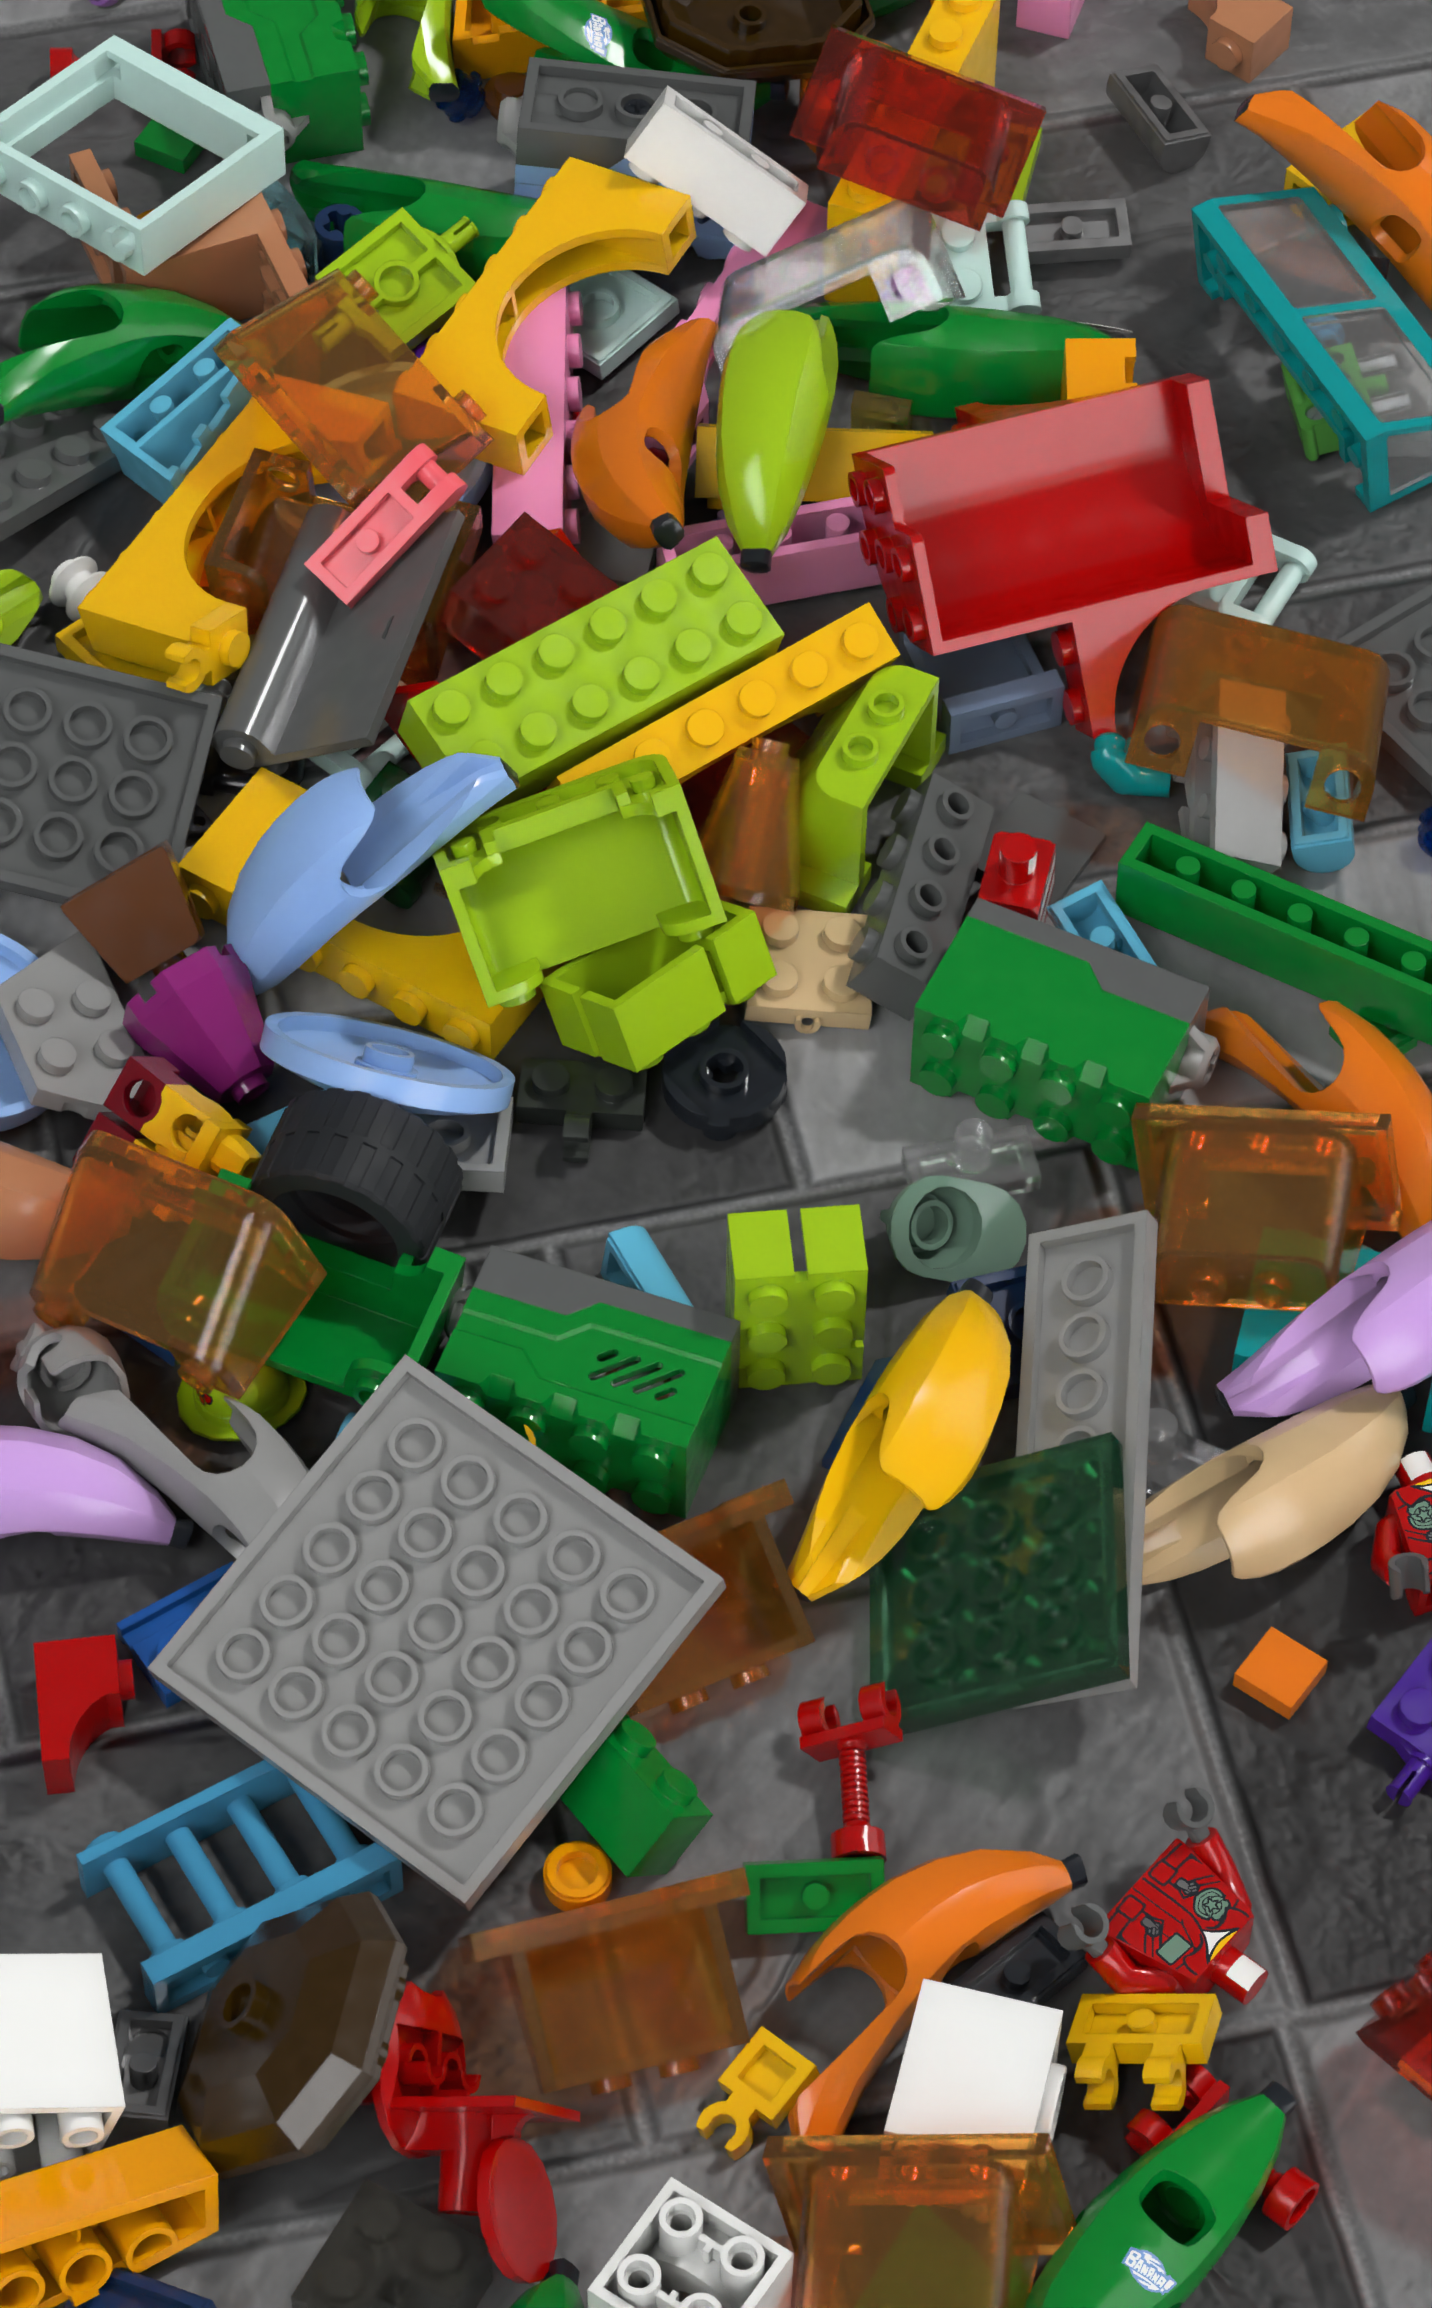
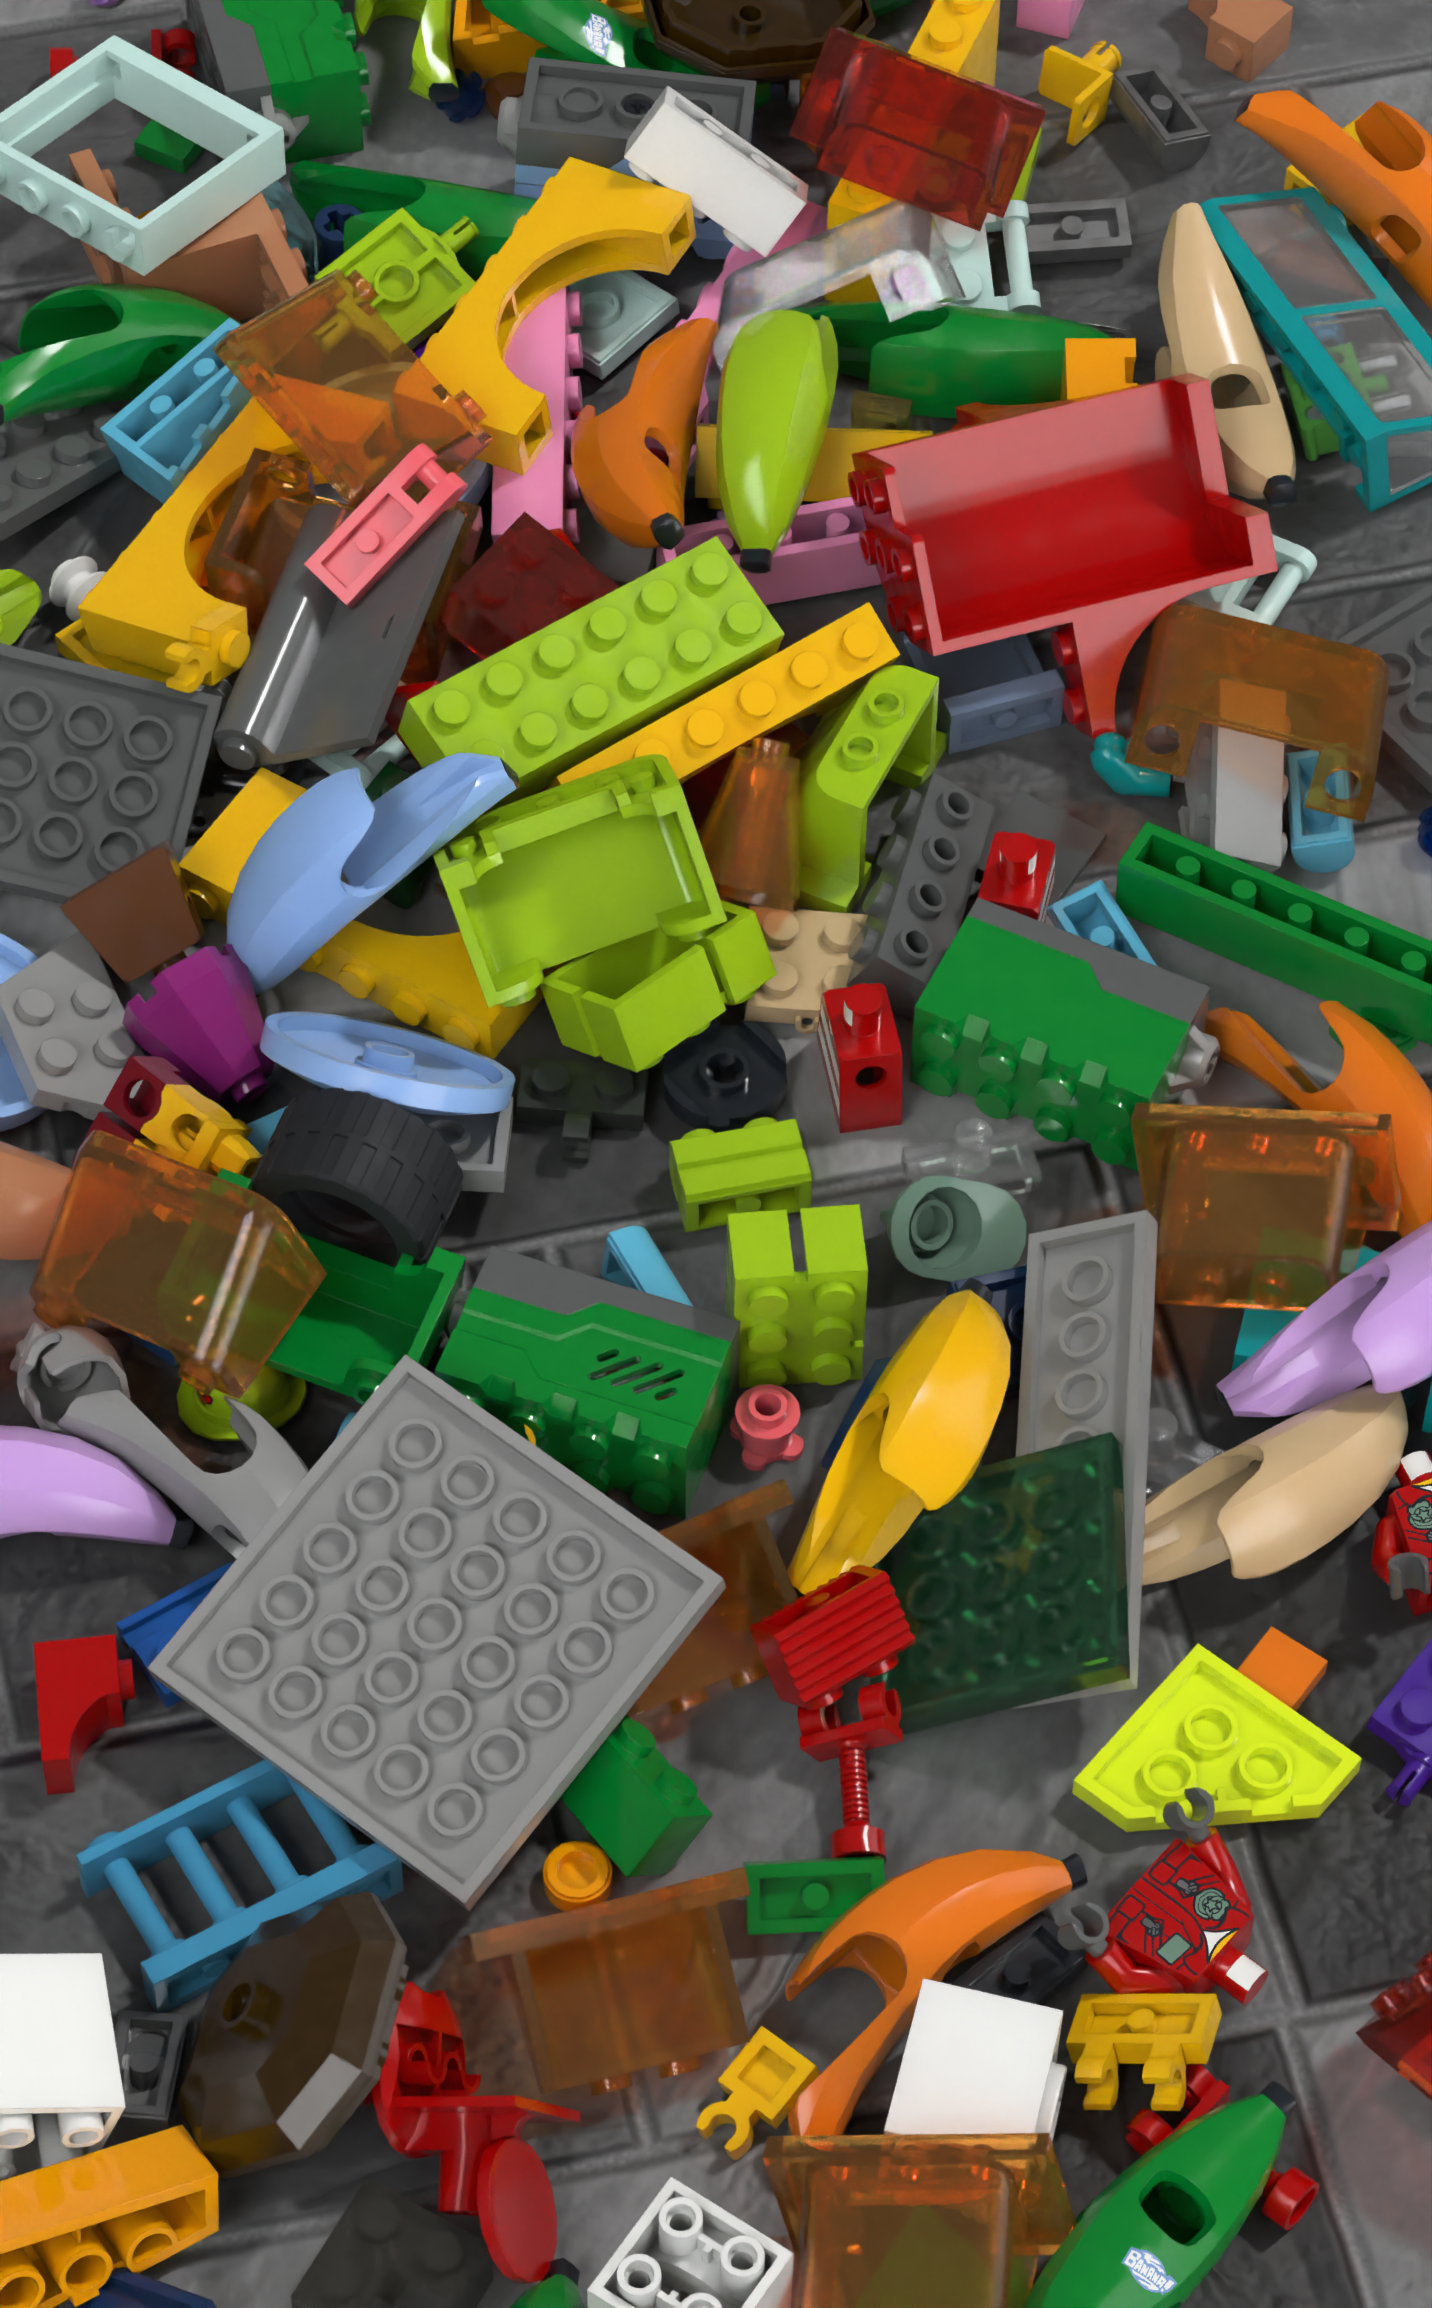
none -> lime brick [669,1117,812,1232]
none -> coral brick [730,1384,804,1471]
none -> red brick [749,1565,916,1710]
none -> red torso [817,983,902,1134]
none -> yellow bracket [1038,41,1122,146]
none -> neon yellow plate [1072,1644,1362,1832]
none -> tan piece [1155,202,1297,507]

